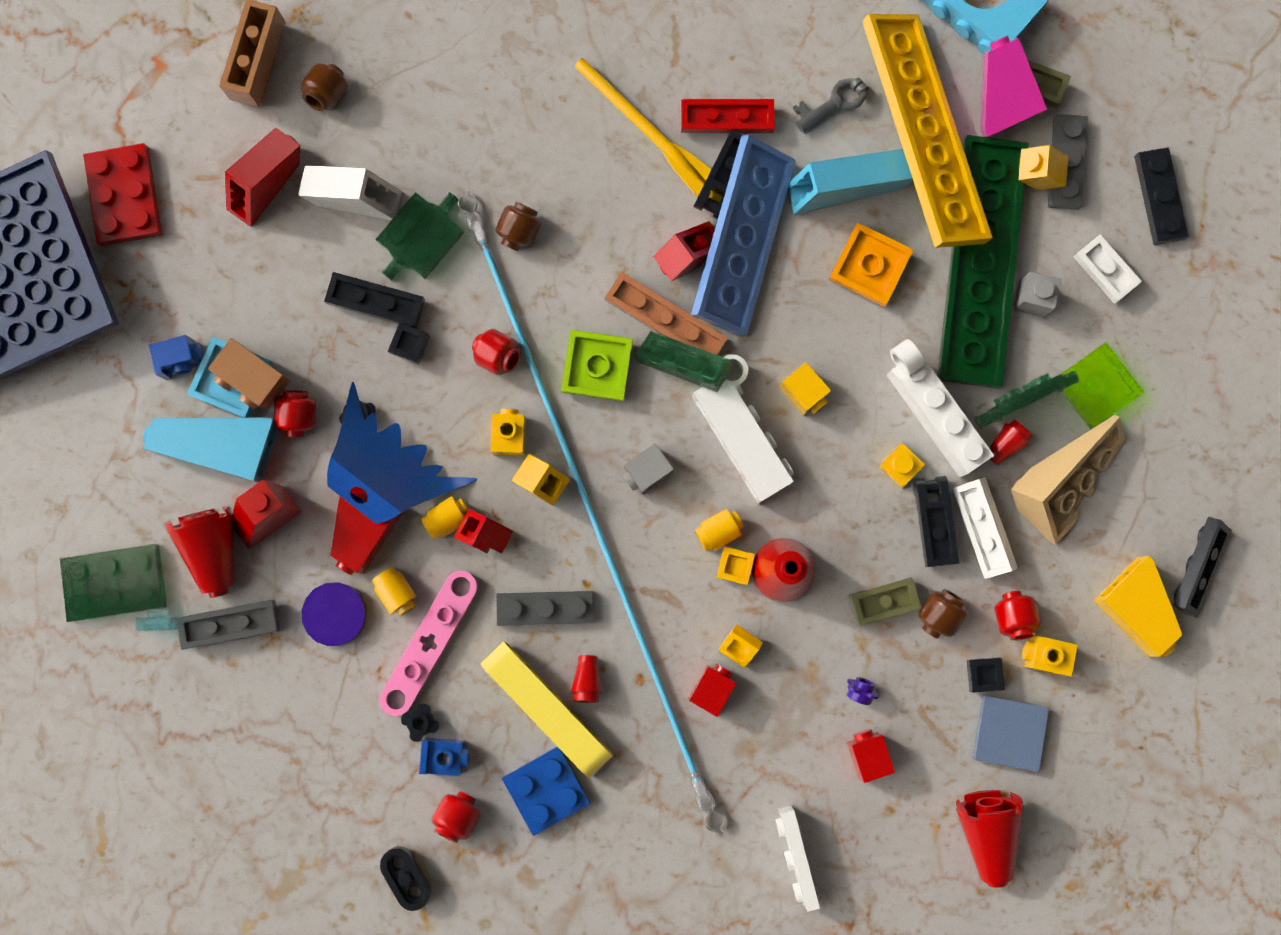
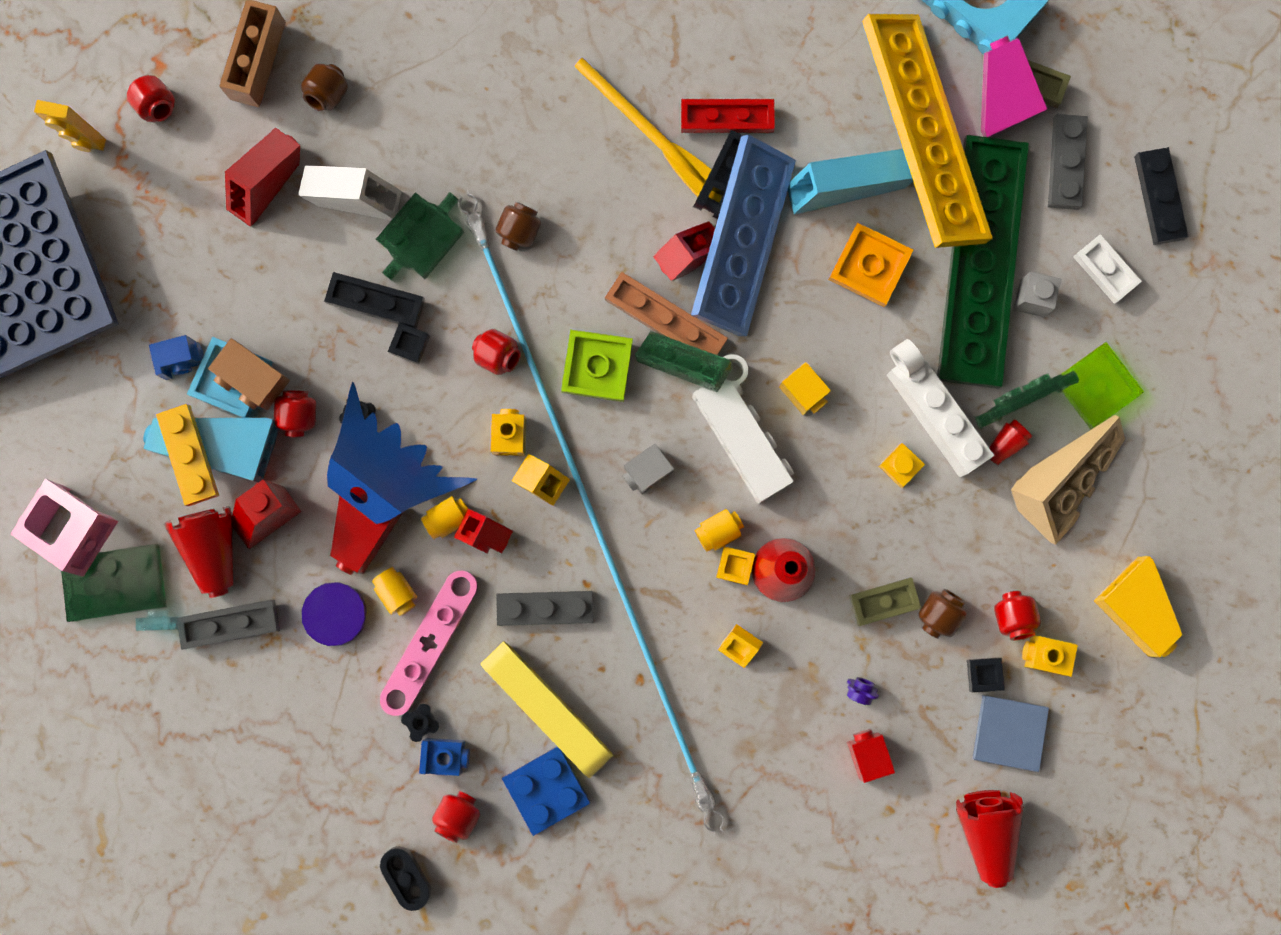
red plate [83,143,162,247] -> none
red cone [570,655,602,703] -> none
red brick [688,663,736,717] -> none
white plate [775,806,820,912] -> none
dark grey piece [793,77,869,132] -> none
black plate [913,476,960,568] -> none
white plate [953,477,1018,579] -> none
yellow brick [1018,145,1069,190] -> none
black plate [1173,517,1232,618] -> none
none -> bright pink window [11,479,118,577]
none -> yellow plate [34,100,106,152]
none -> red head [127,75,175,123]
none -> yellow plate [156,404,219,506]

